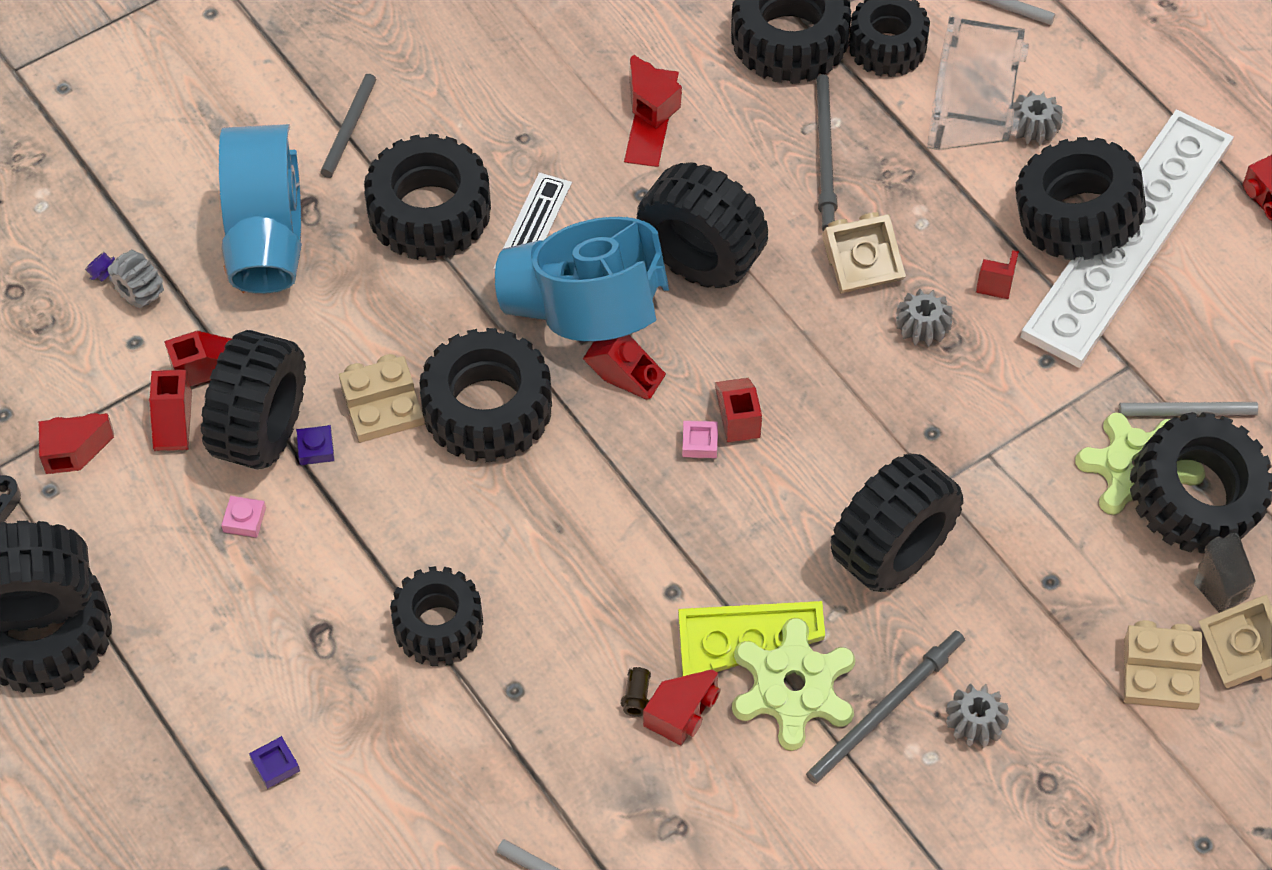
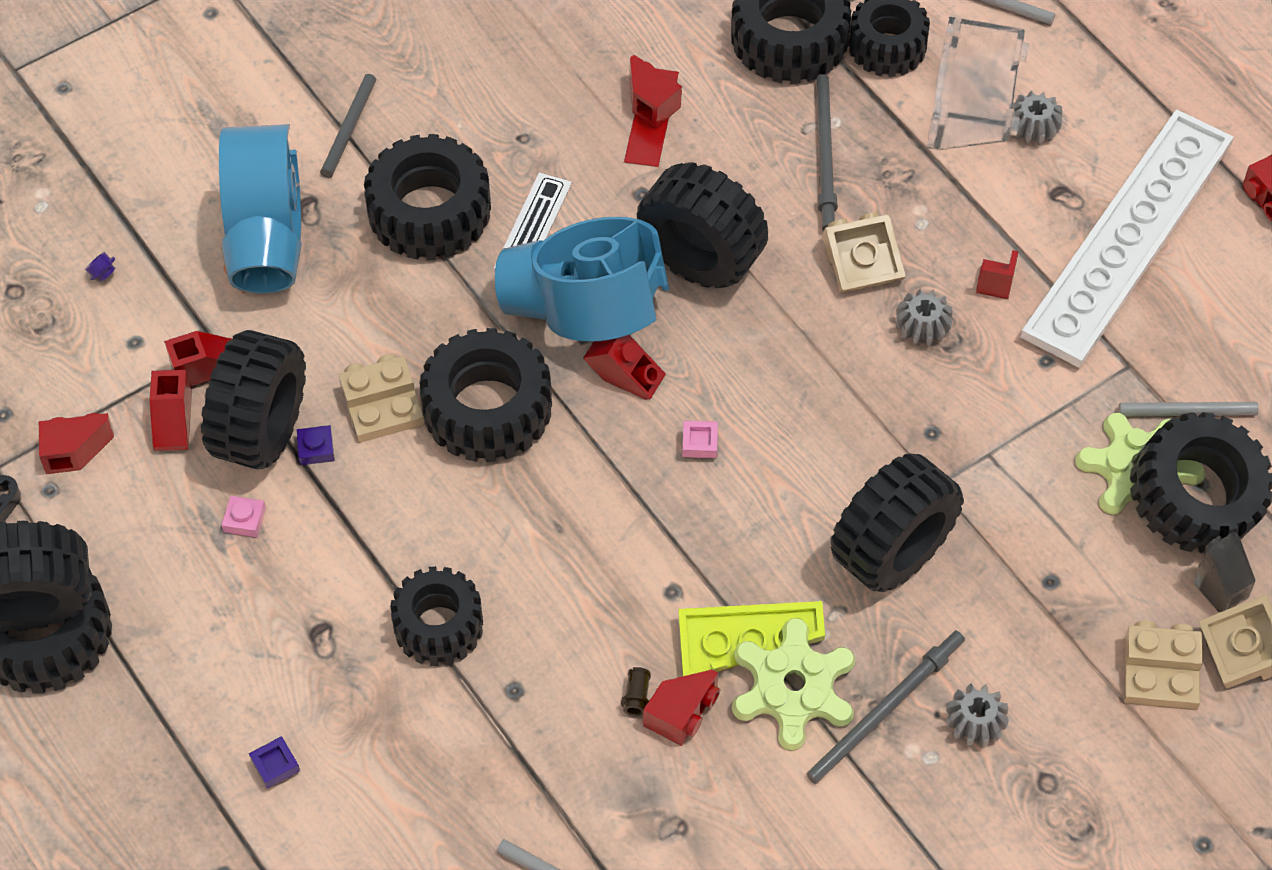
light grey gear [108,249,164,308] -> none
red slope [715,378,762,443] -> none
black tyre [1015,137,1146,260] -> none

